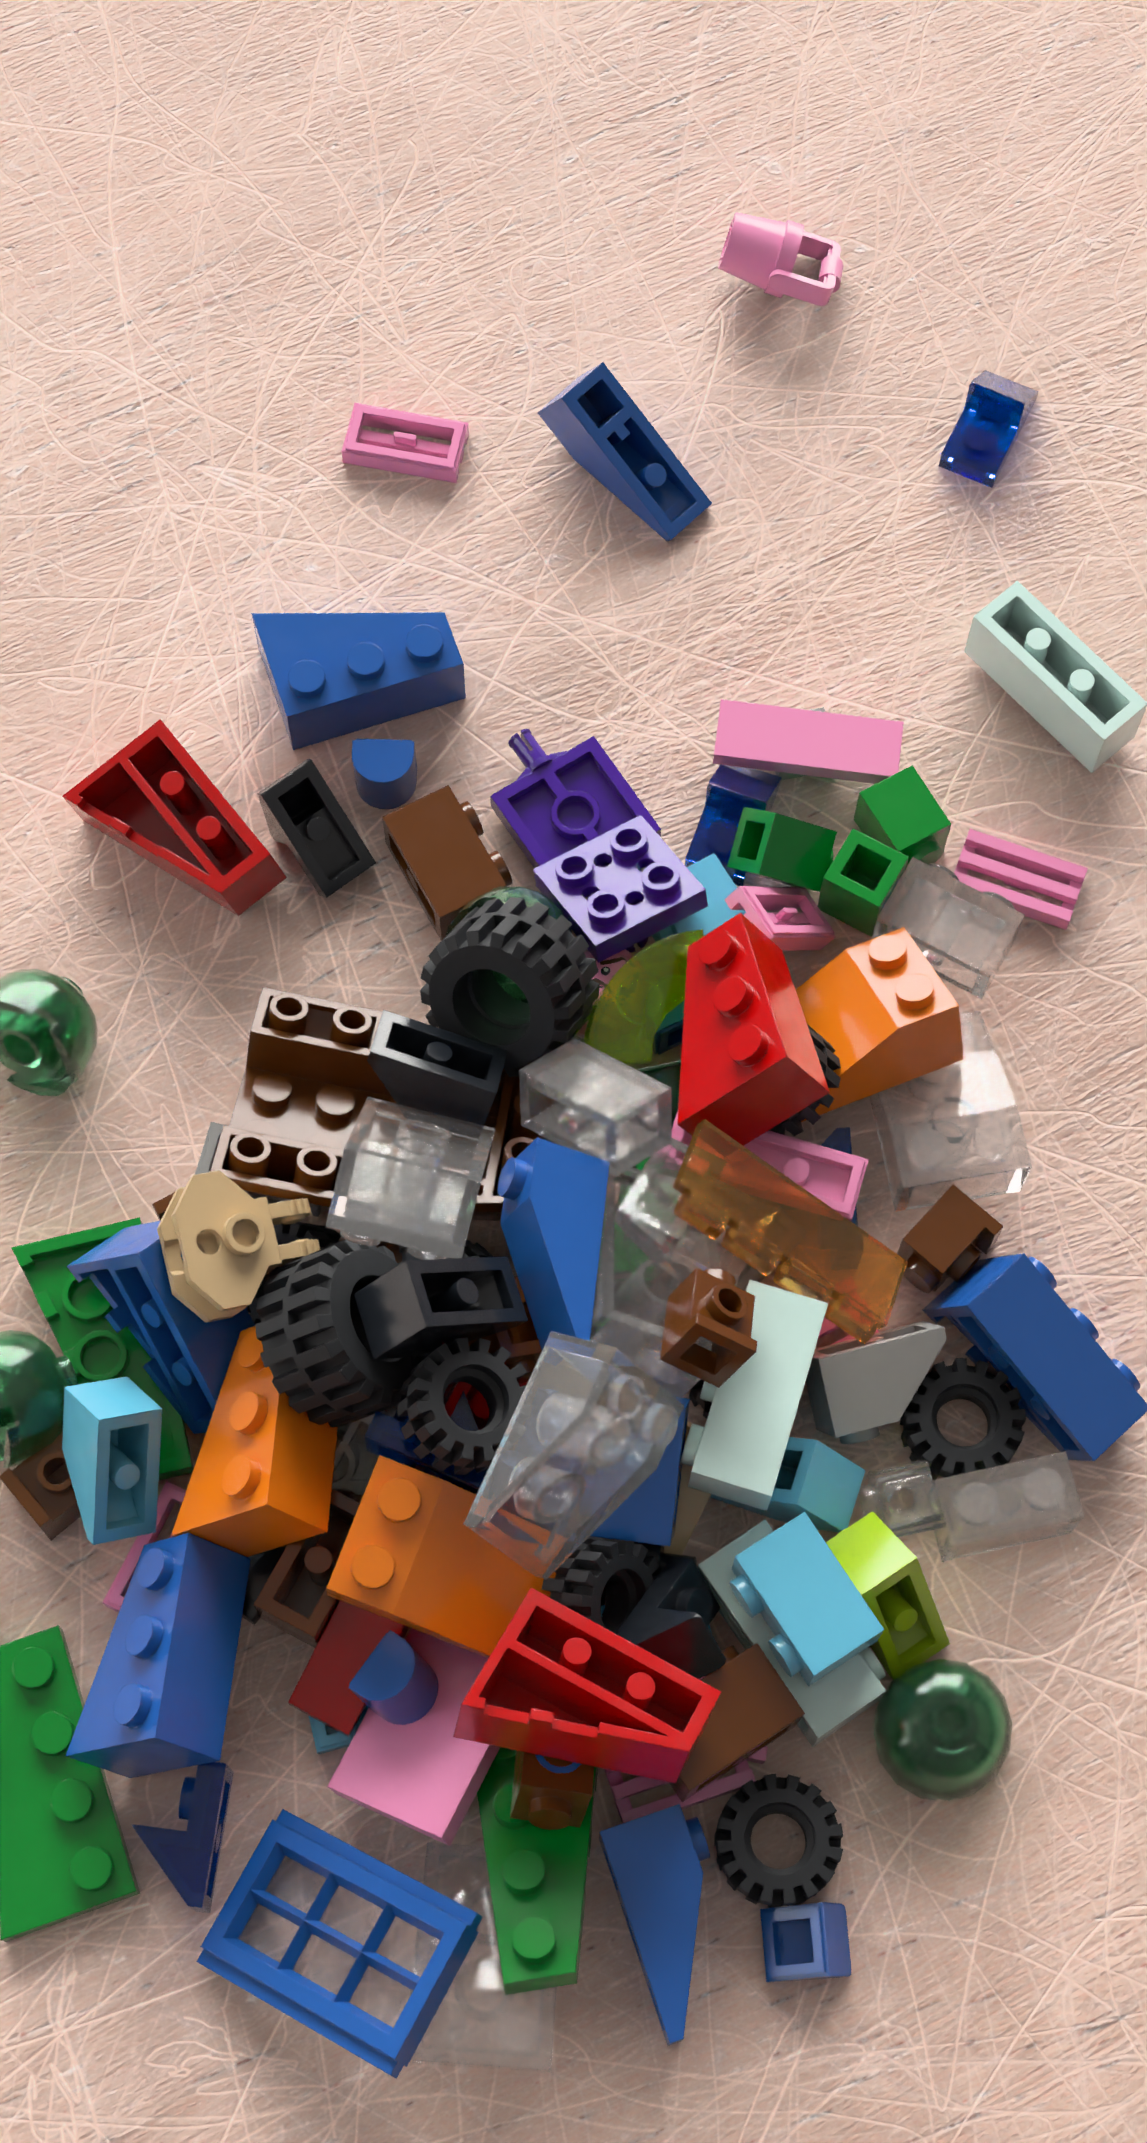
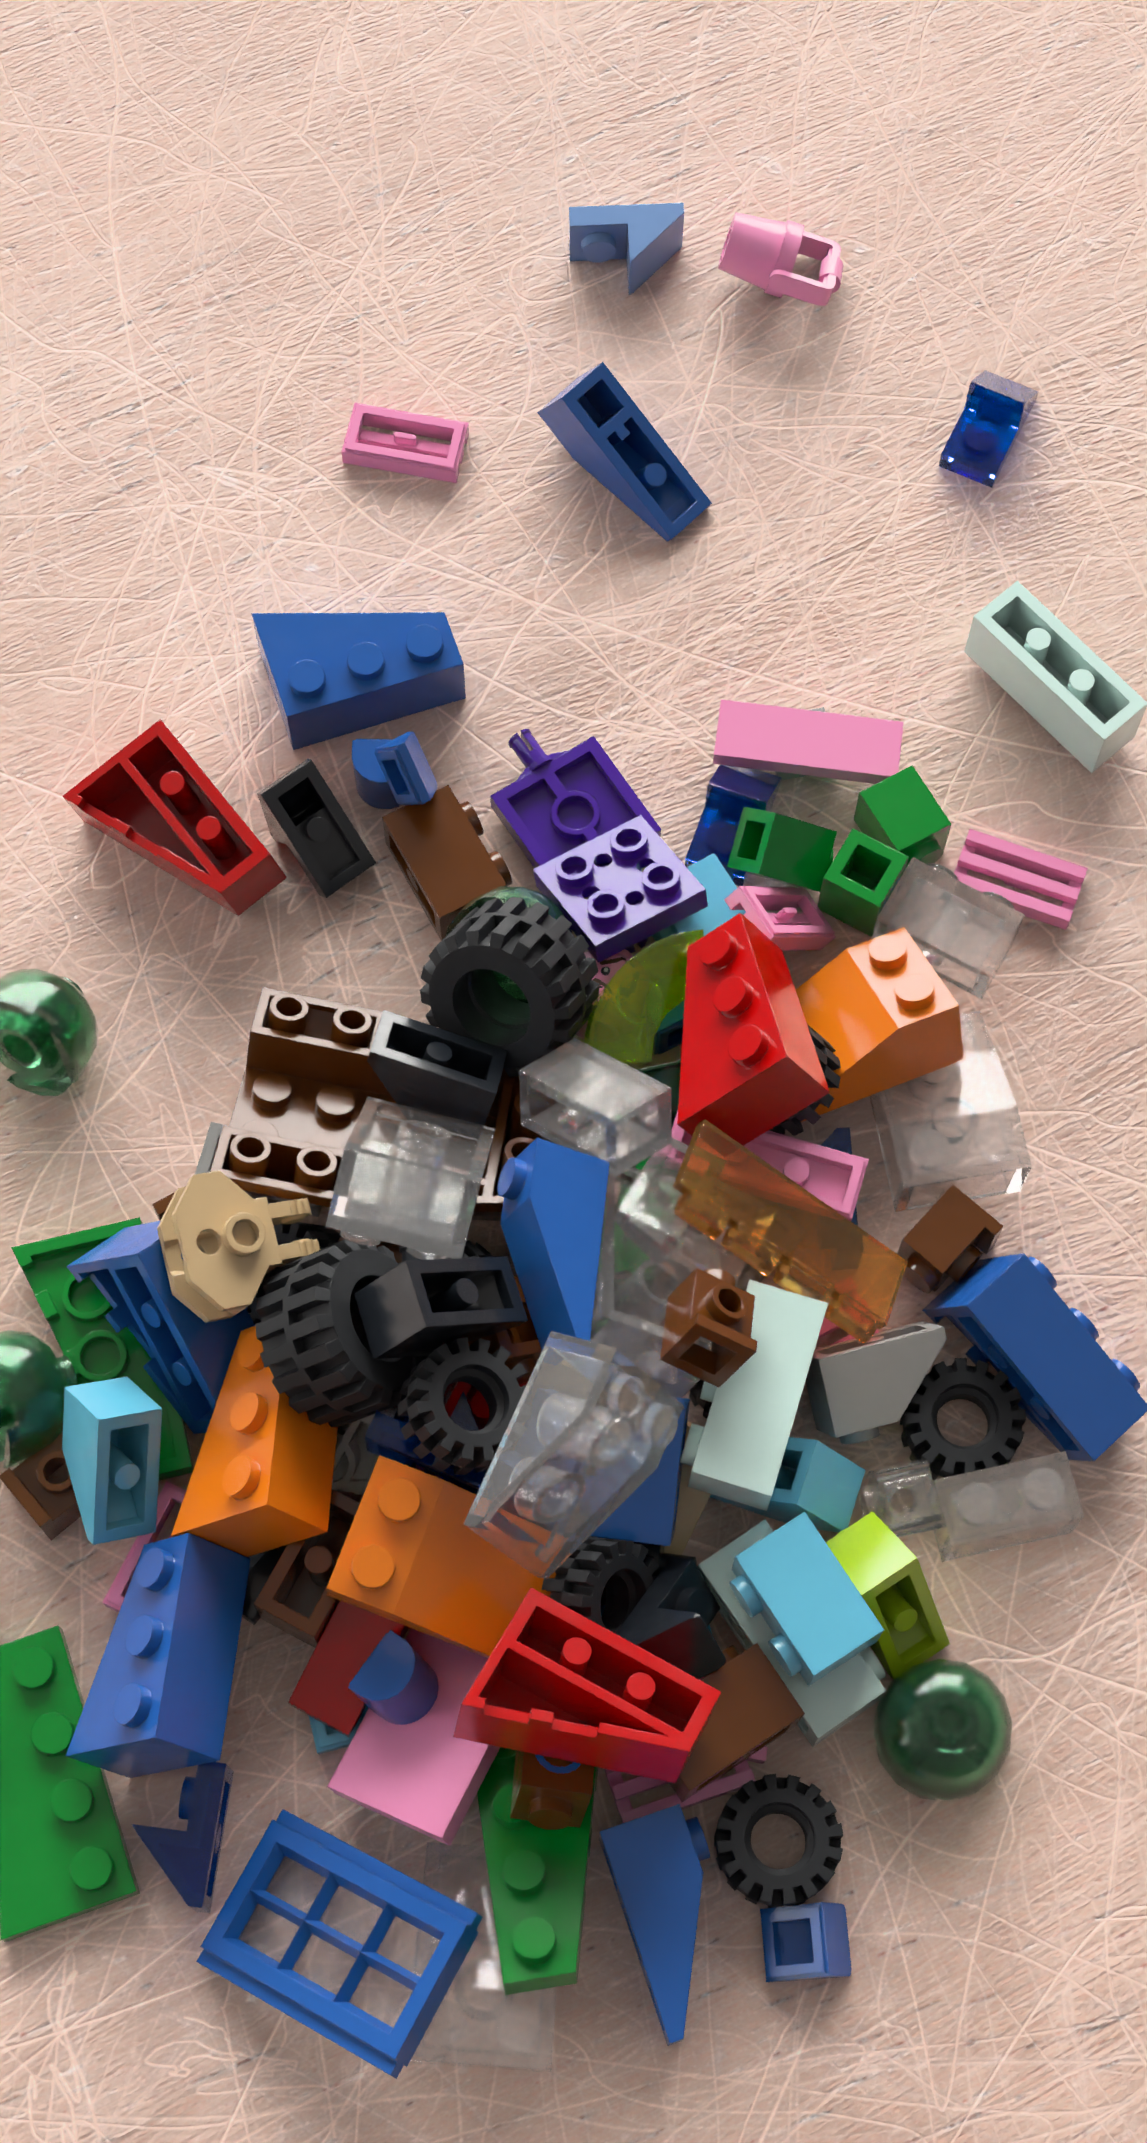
none -> blue slope [374,732,438,805]
none -> medium blue slope [569,203,684,295]

